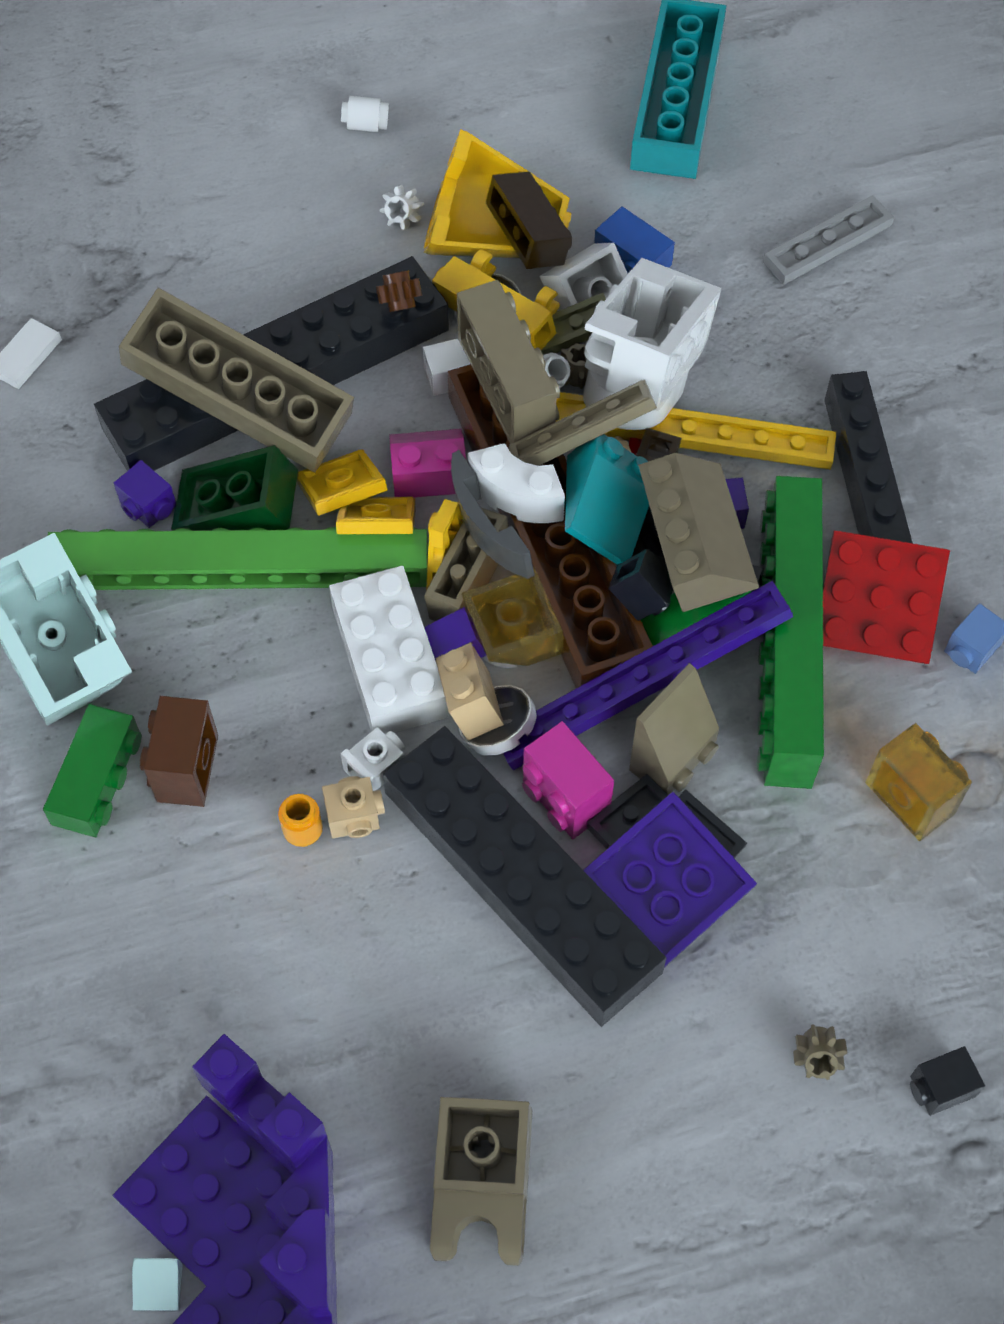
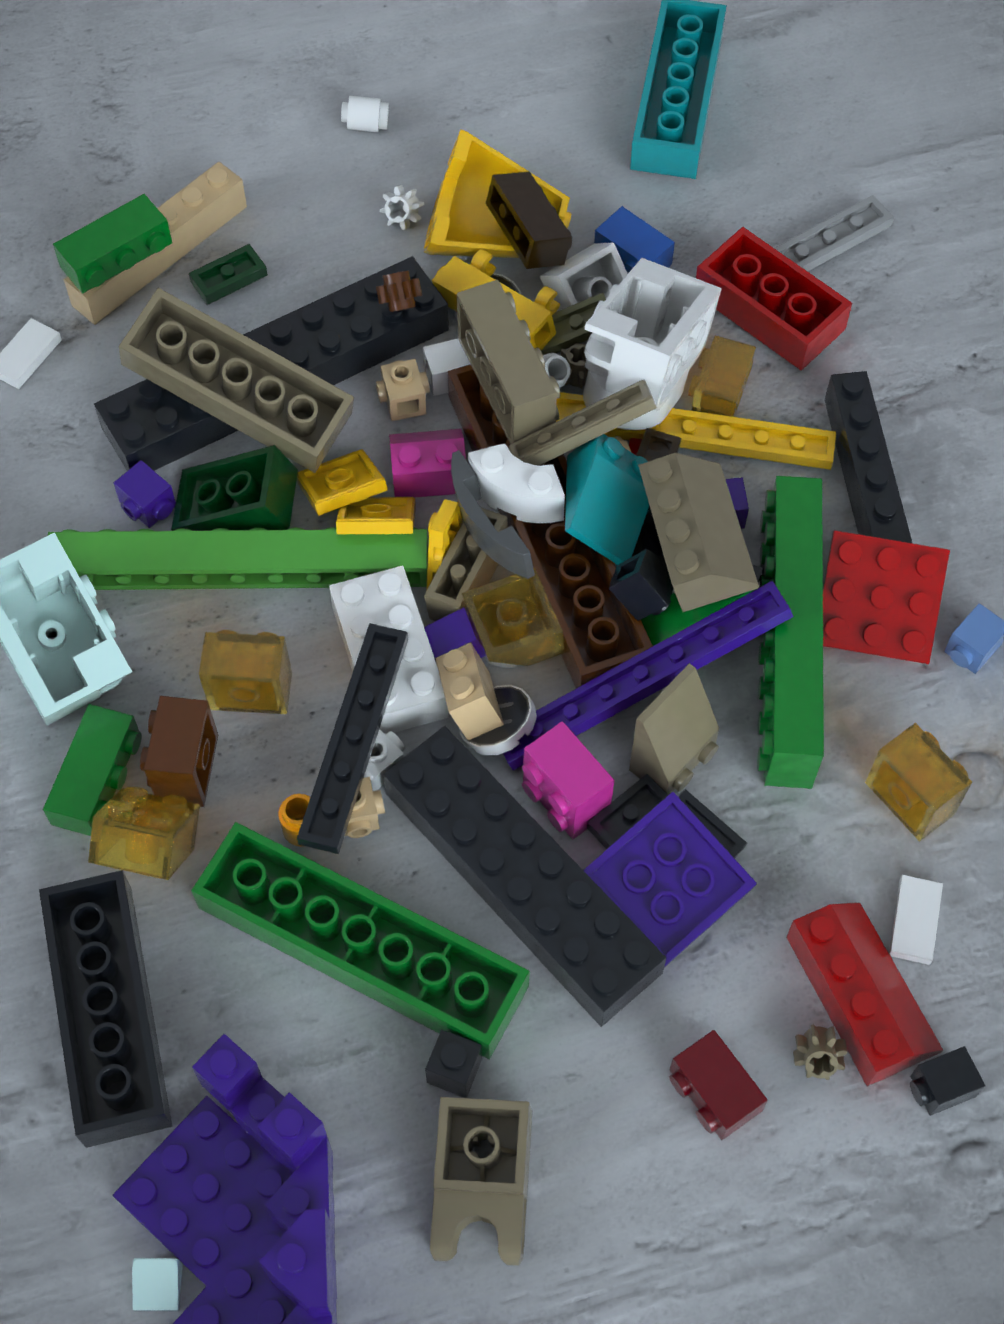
none -> black brick [39,870,173,1148]
none -> green brick [53,194,173,294]
none -> tan brick [63,162,247,325]
none -> clear yellow brick [88,787,200,880]
none -> dark green plate [189,244,268,305]
none -> green brick [191,822,530,1060]
none -> clear yellow brick [199,630,292,714]
none -> black plate [297,623,409,854]
none -> tan brick [376,359,430,421]
none -> black brick [425,1029,482,1098]
none -> dark red brick [669,1030,768,1140]
none -> clear yellow brick [688,335,756,417]
none -> red brick [696,227,852,371]
none -> red slope [786,902,943,1087]
none -> white tile [889,875,943,965]

